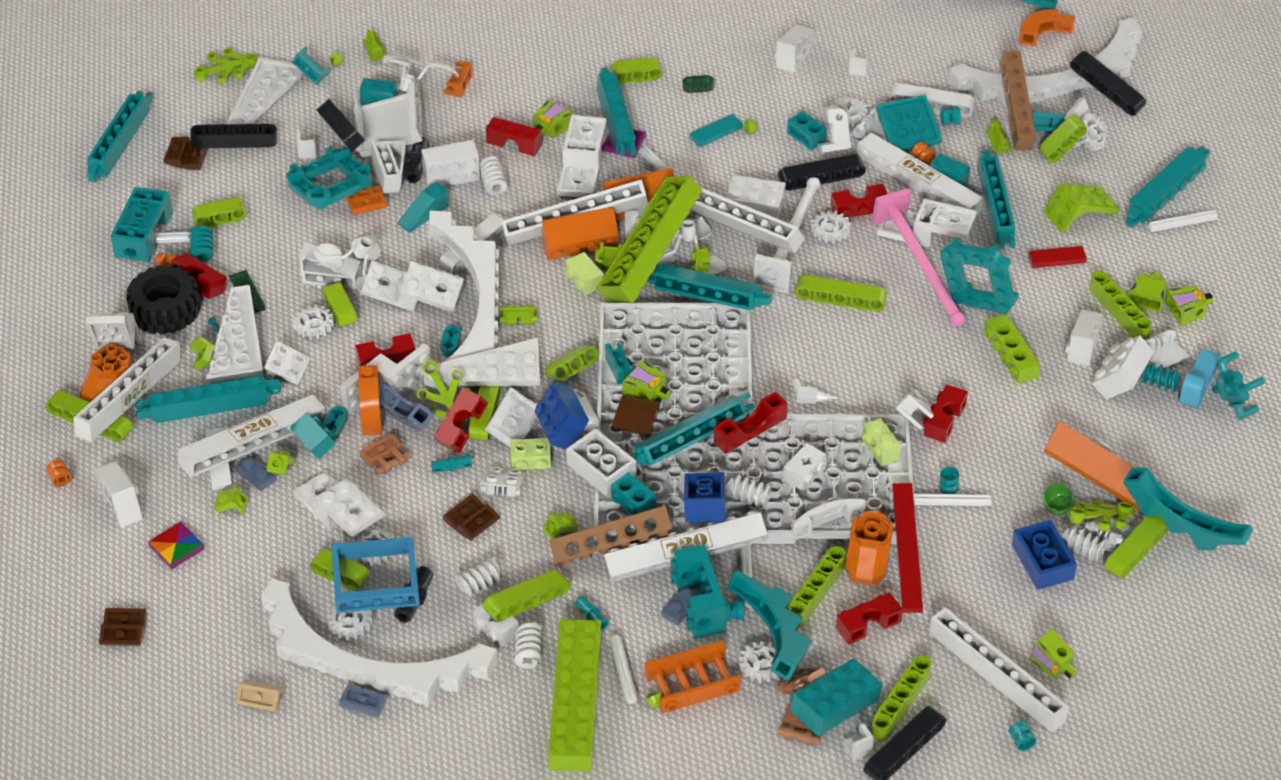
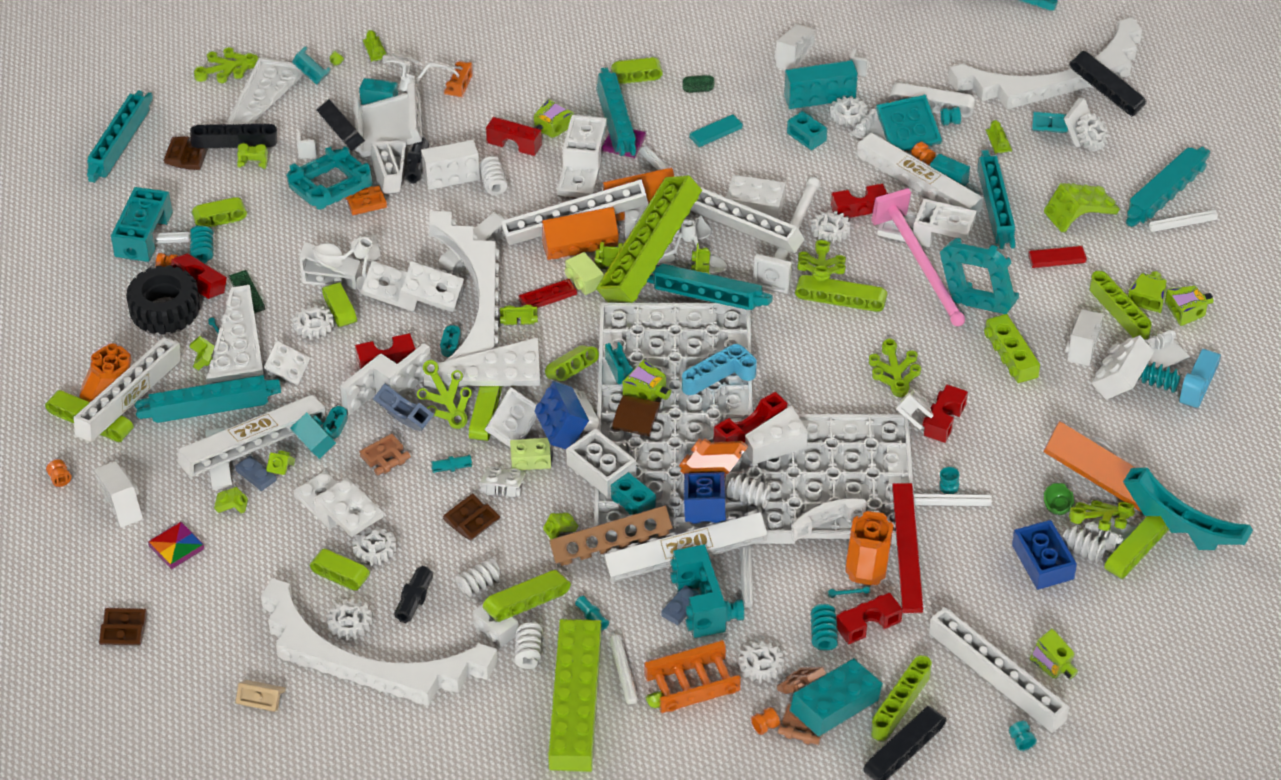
white bracket [86,311,142,349] -> none
dark azure window [331,537,419,613] -> none
sand blue plate [339,685,387,717] -> none
orange arch [358,365,382,436] -> none
teal slope [397,182,449,233] -> none
arch [434,388,488,453] -> none
teal hinge [630,392,755,465] -> none
teal arch [727,570,813,681] -> none
lime hinge [744,120,758,134] -> none
black beam [777,154,866,191] -> none
white brick [783,443,827,491] -> none
lime beam [788,546,846,628] -> none
white piece [792,378,837,404] -> none
white piece [817,106,851,153] -> none
white panel [843,723,874,761] -> none
yellowish green brick [861,418,900,466] -> none
medium nougat brick [999,51,1036,150] -> none
orange arch [1019,9,1075,46] -> none
lime beam [1040,115,1087,163] -> none
teal plate [1212,351,1265,419] -> none
none -> lime piece [237,144,268,169]
none -> red tile [519,279,577,308]
none -> orange brick [679,438,748,477]
none -> medium azure beam [682,344,757,395]
none -> white wedge [745,405,808,464]
none -> orange wheel [751,707,780,735]
none -> teal brick [784,60,858,110]
none -> lime plant [797,240,846,281]
none -> teal piece [810,604,838,651]
none -> teal hinge [828,586,871,598]
none -> lime plant [868,338,921,397]

